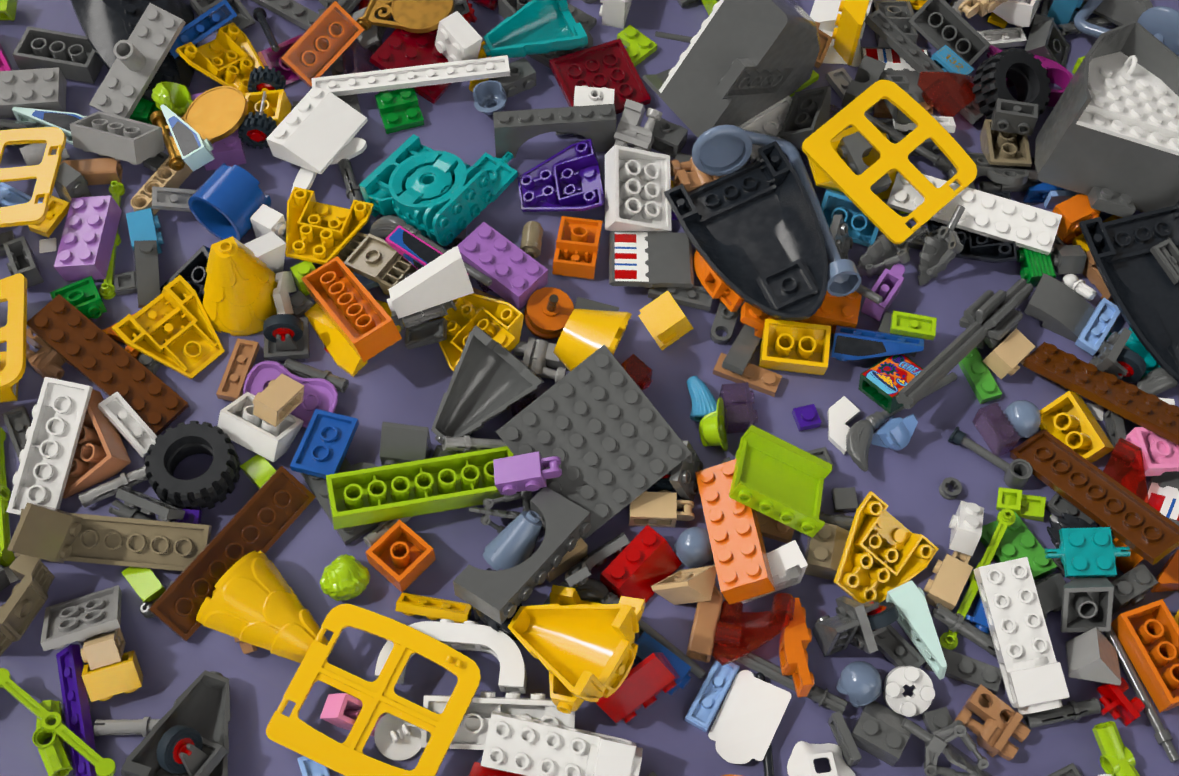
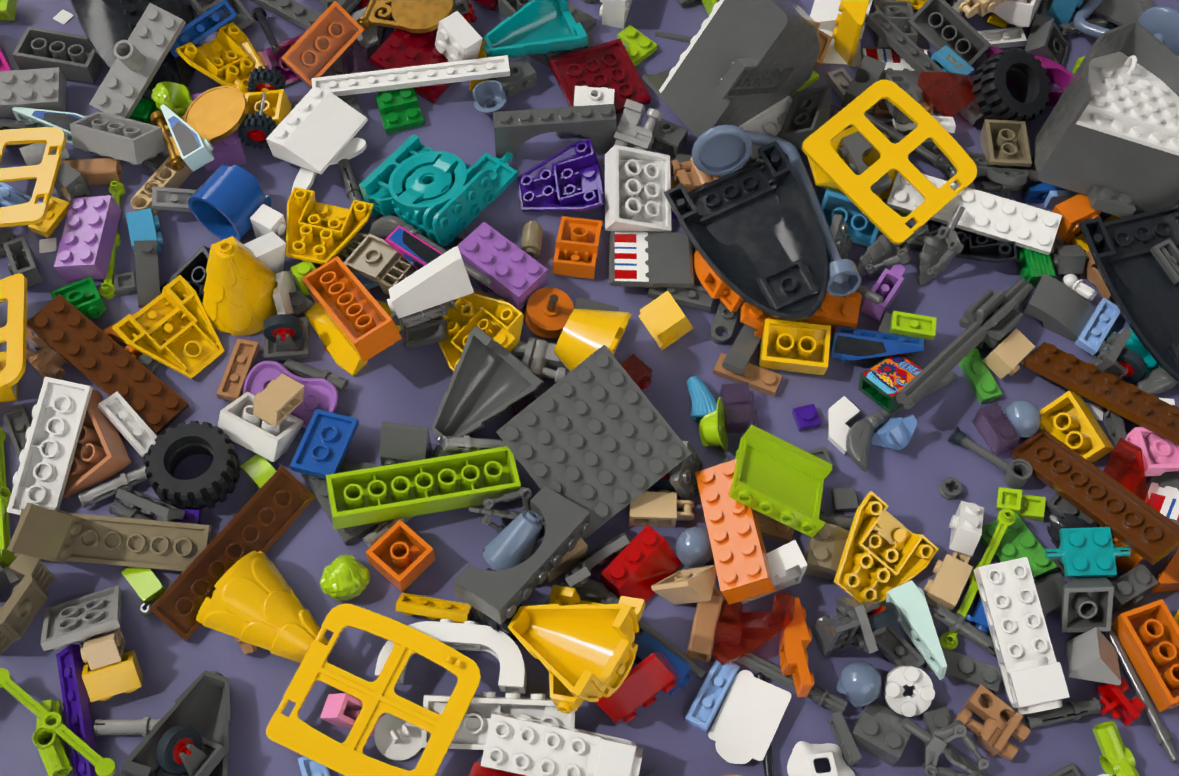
medium lavender brick [493,451,562,495] -> none
dark grey brick [991,98,1038,136] -> none
none -> white sticker [53,10,74,24]

